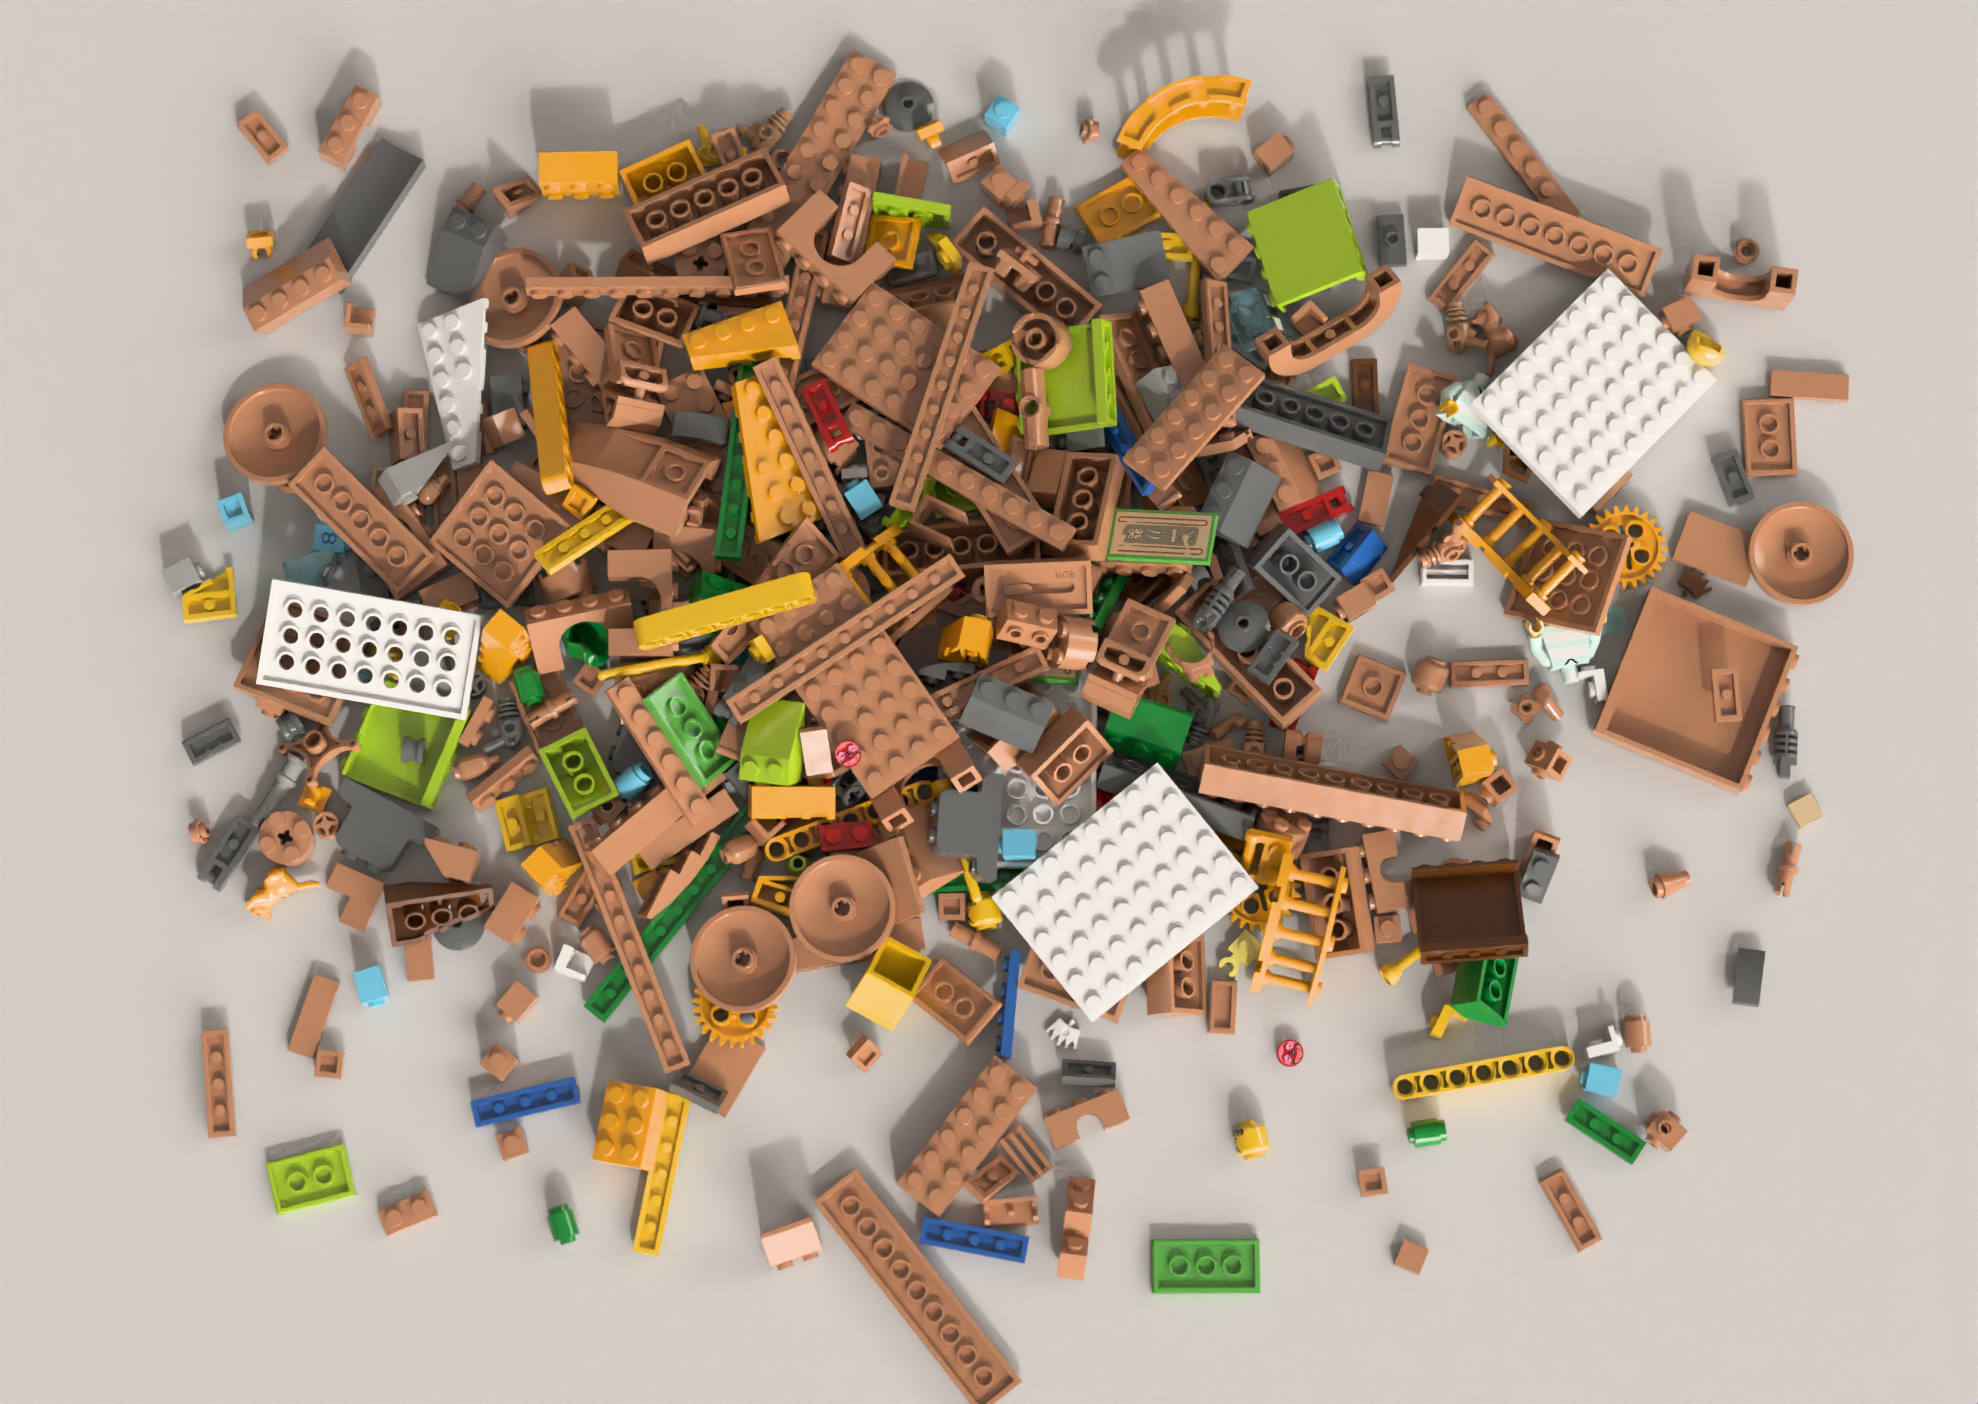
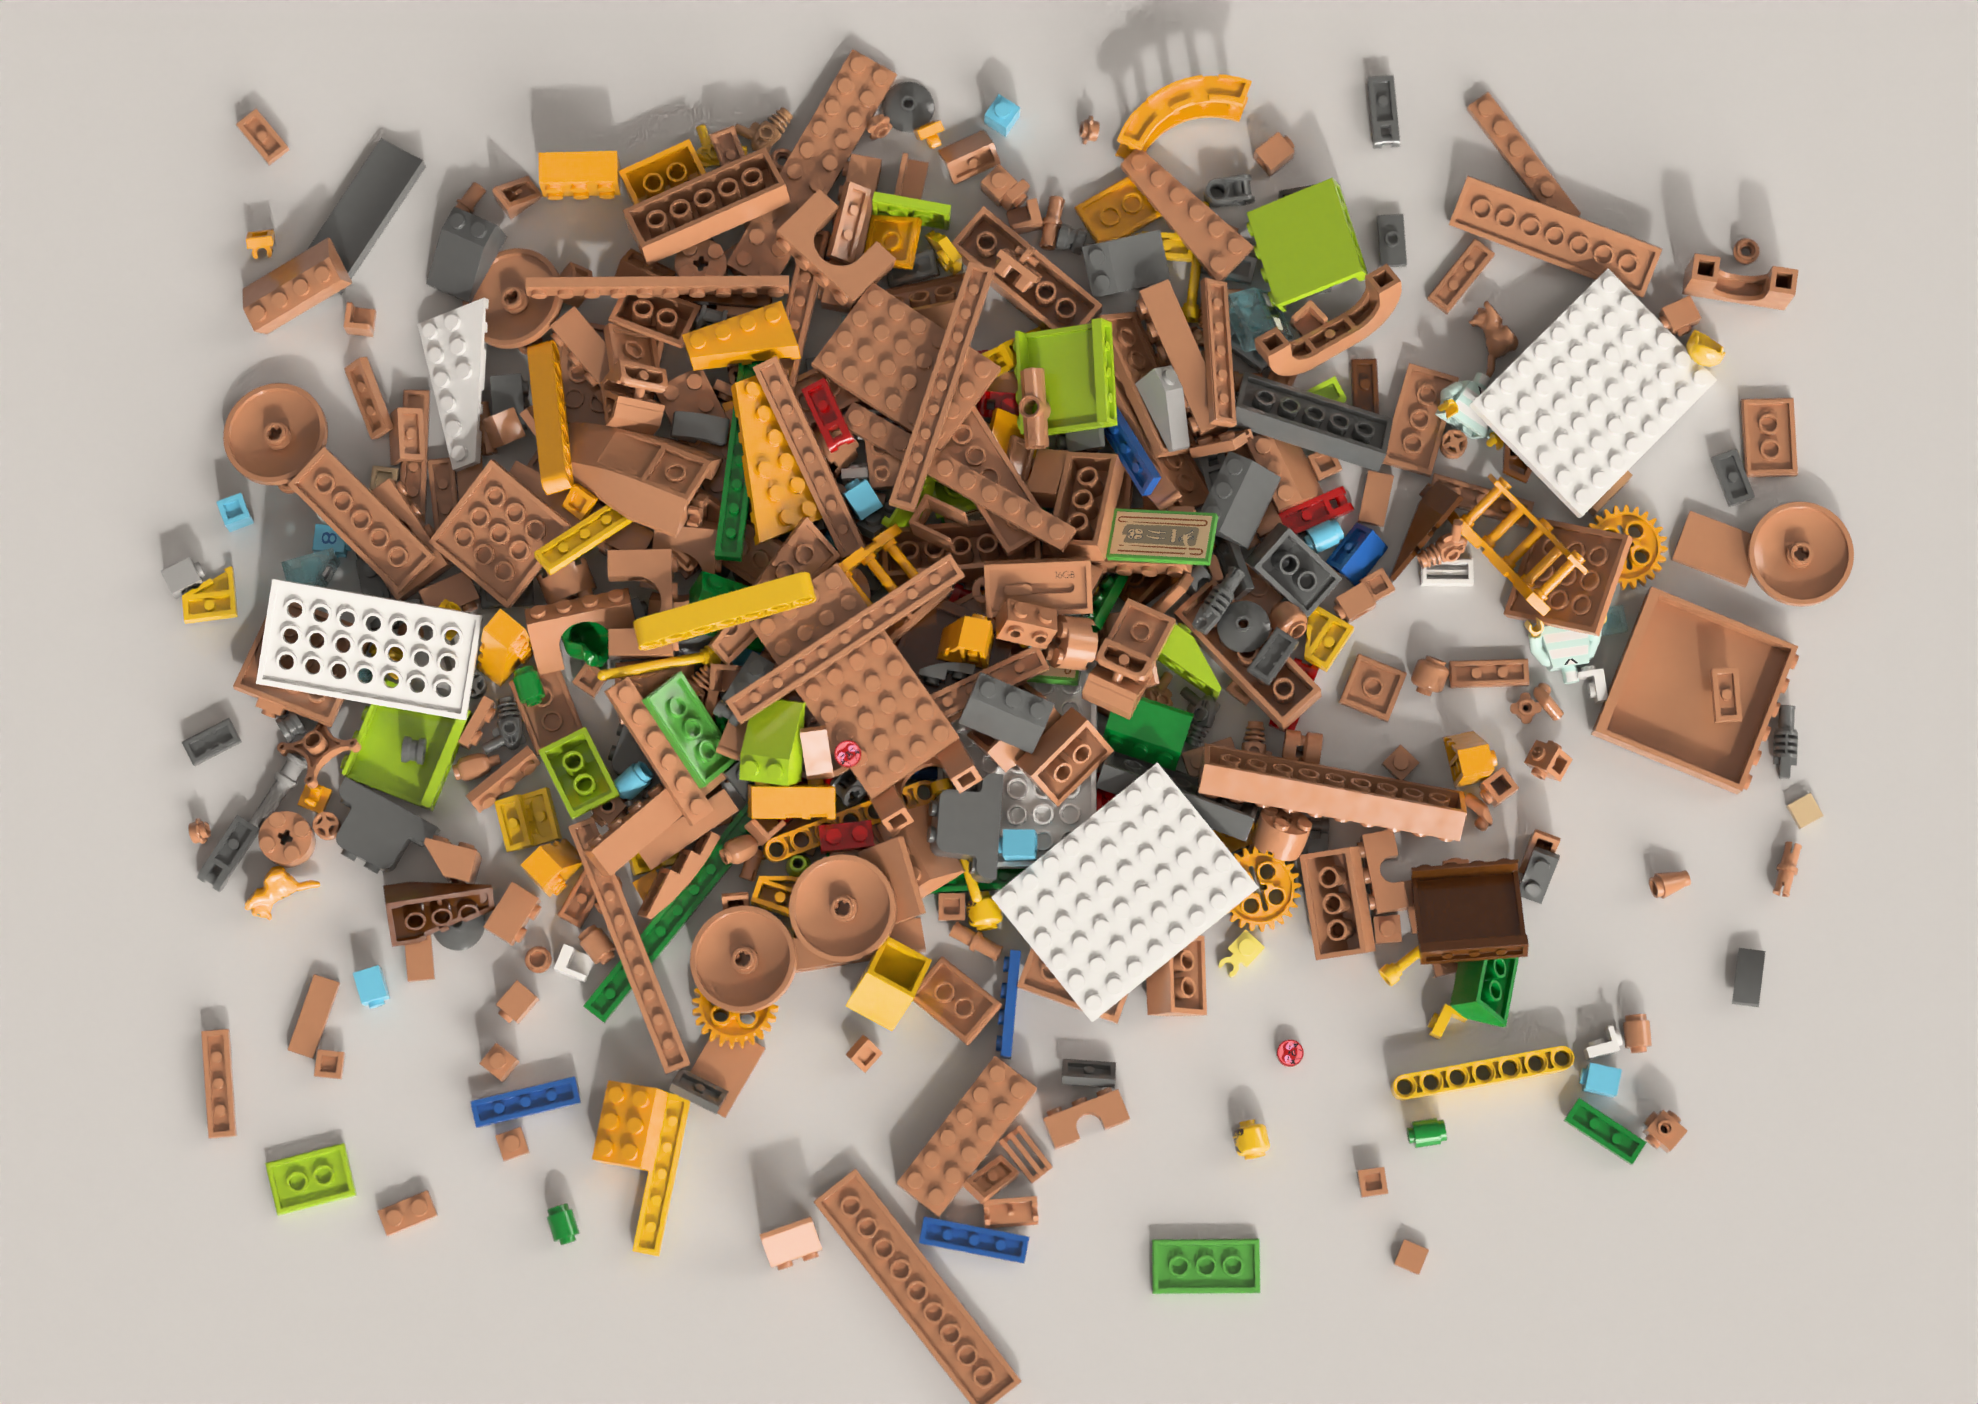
nougat arch [318,85,382,171] -> none
nougat tile [326,863,386,933] -> none
light grey slope [378,441,453,506] -> none
nougat cylinder [417,474,451,505] -> none
nougat pin [524,688,578,730] -> none
nougat tile [719,226,787,296] -> none
yellow plate [748,634,776,665] -> none
dark grey plate [942,424,1018,485] -> none
nougat brick [1011,313,1073,370] -> none
white piece [1045,1018,1080,1050] -> none
nougat arch [1057,1176,1096,1281] -> none
nougat plate [1123,344,1265,492] -> none
nougat helmet [1165,630,1215,683] -> none
nougat arm [1208,713,1247,742] -> none
nougat tile [1208,979,1237,1035] -> none
light orange plate [1240,829,1293,886] -> none
light orange fence [1249,853,1349,1006] -> none
white panel [1416,228,1449,260] -> none
medium nougat piece [1446,302,1488,355] -> none
nougat tile [1539,1169,1602,1253] -> none
reddish brown piece [1678,566,1712,600] -> none
nougat tile [1769,370,1849,402] -> none

